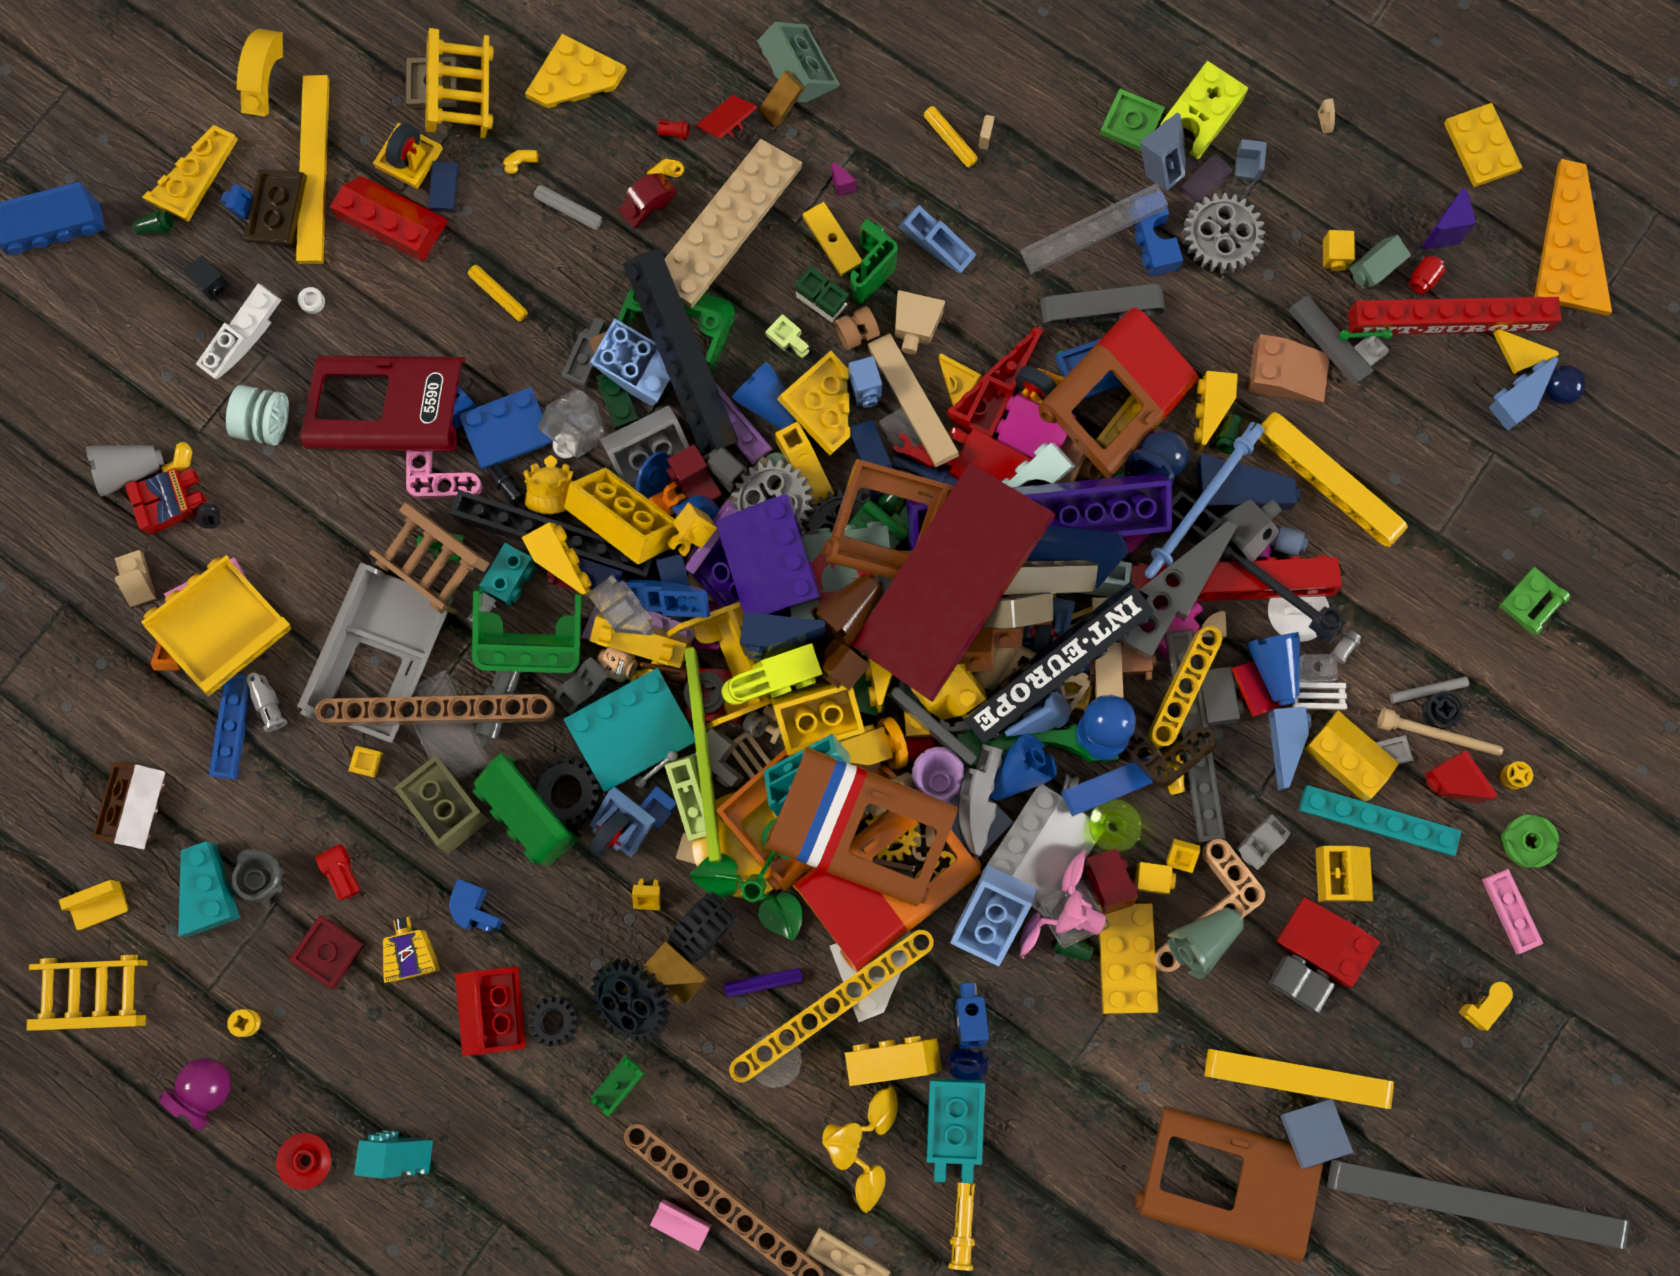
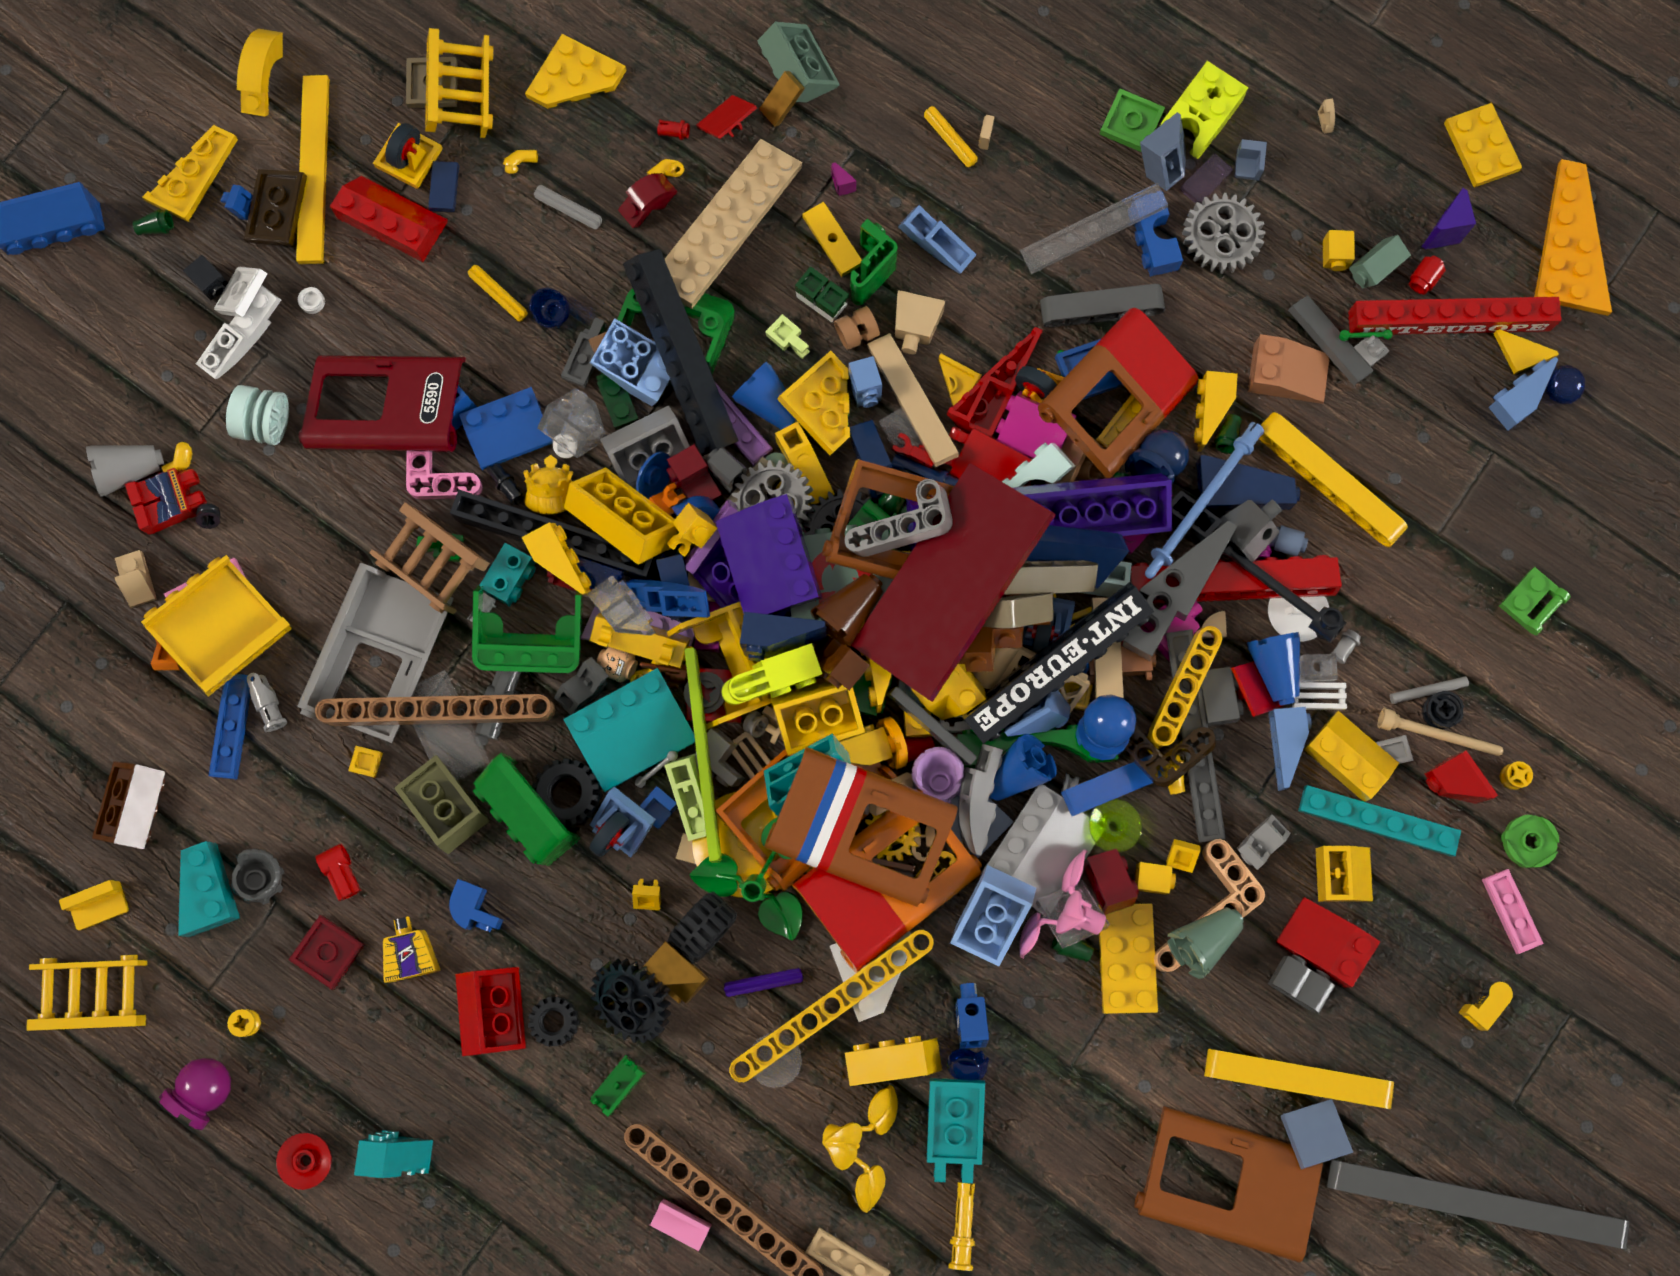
none -> white tile [214,267,267,317]
none -> clear blue hair [529,287,570,329]
none -> light grey beam [845,479,953,557]

